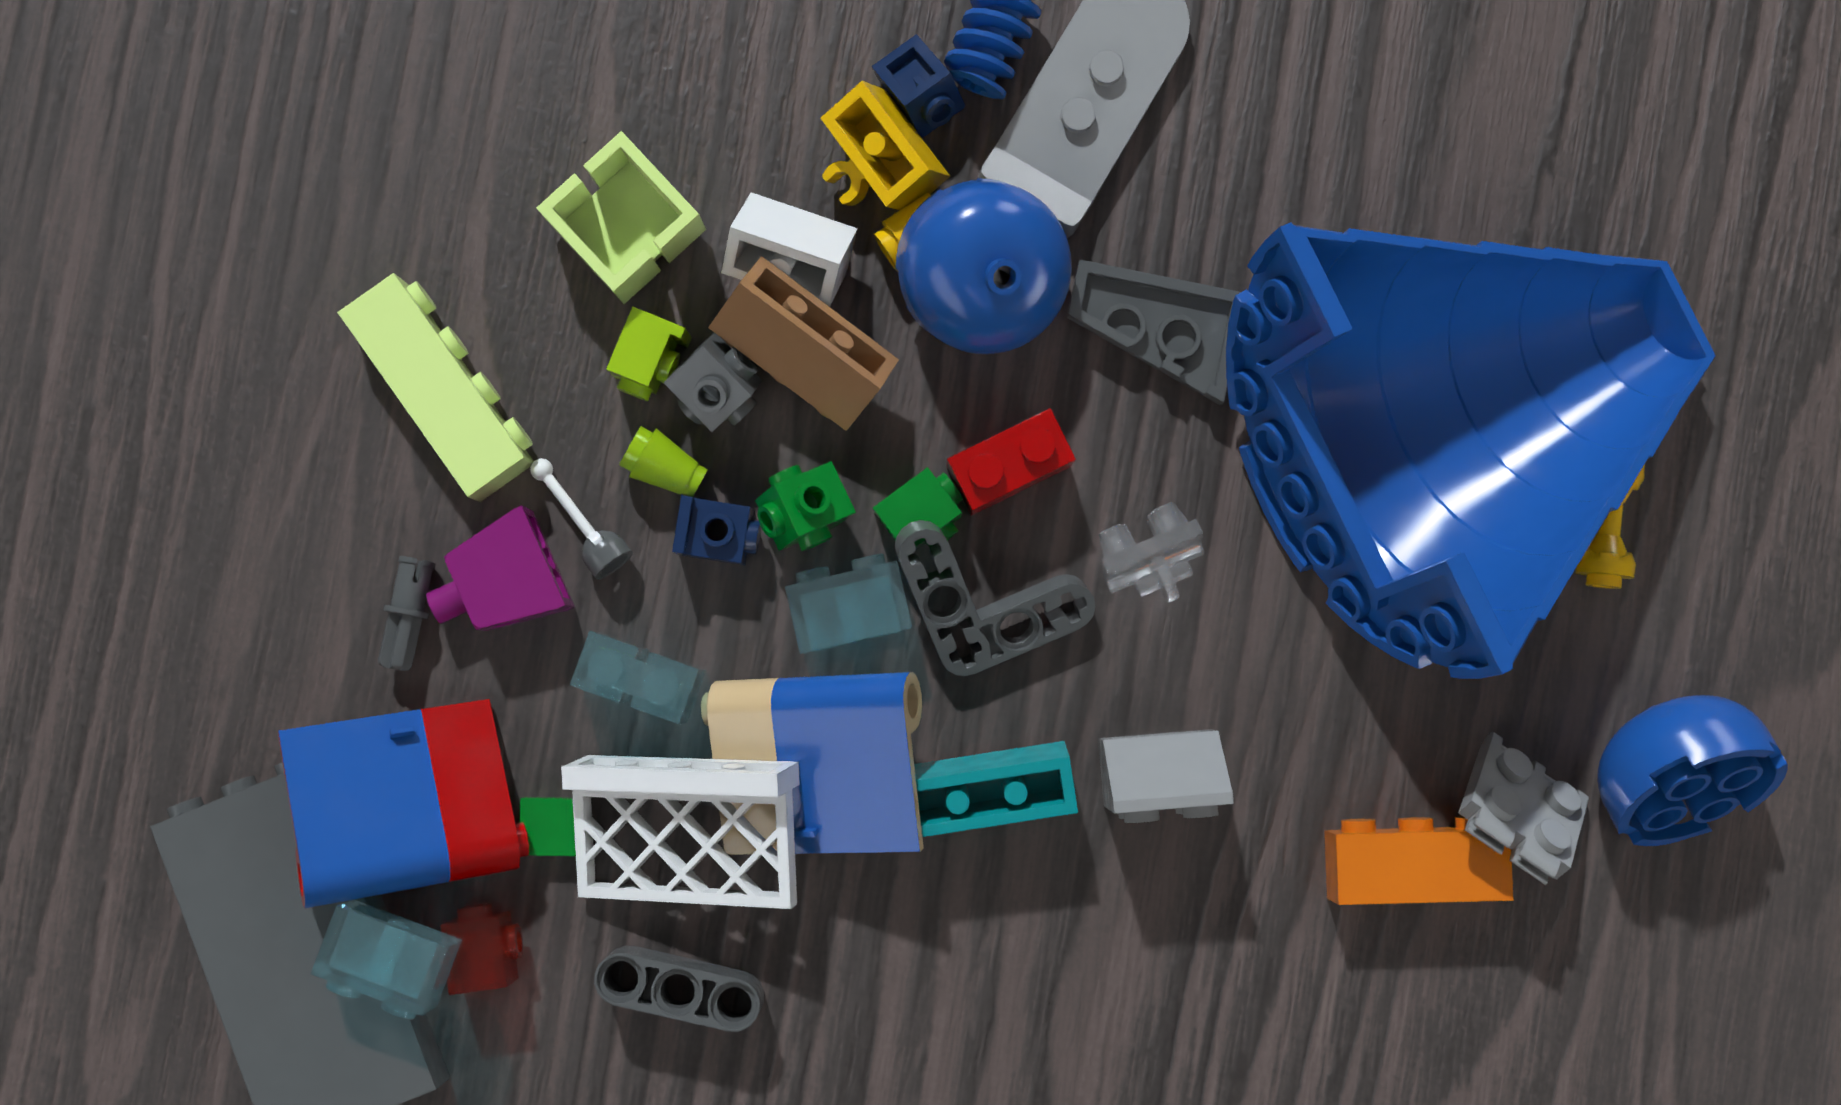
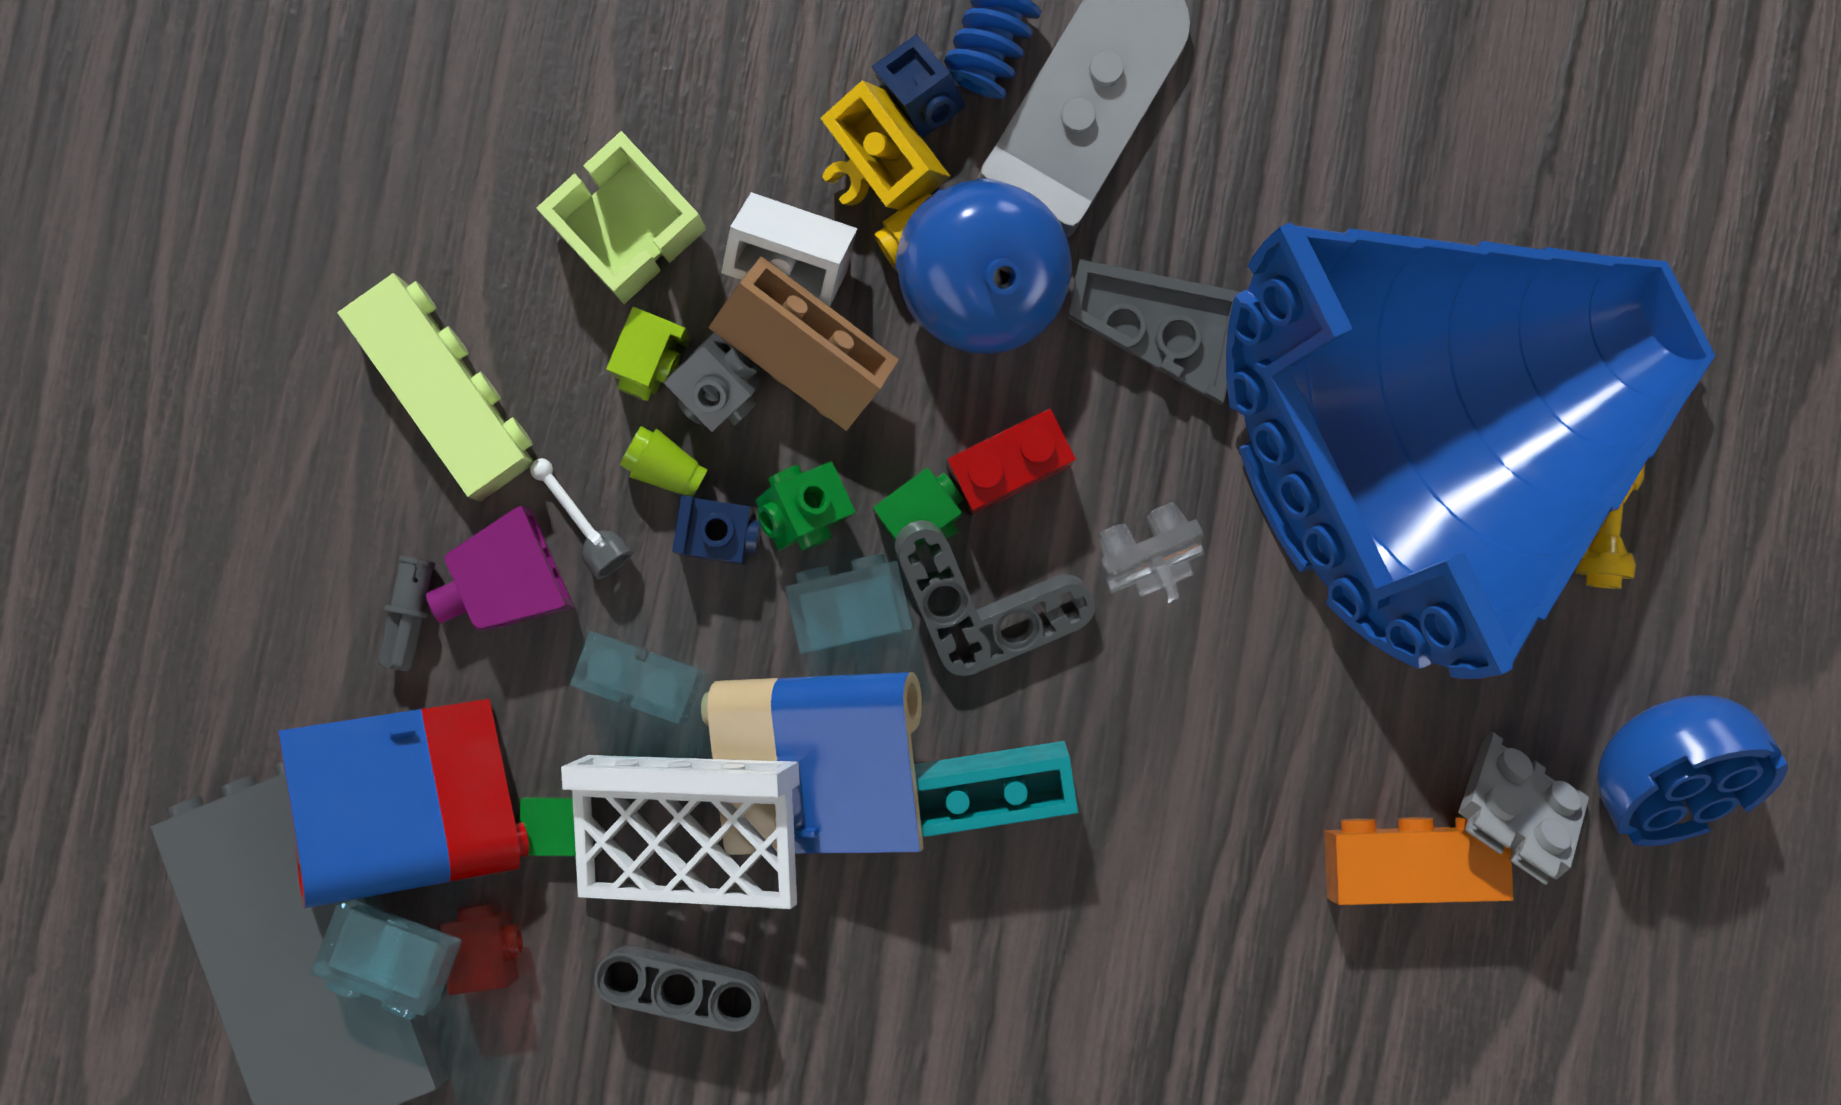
light grey slope [1098,729,1234,823] -> none

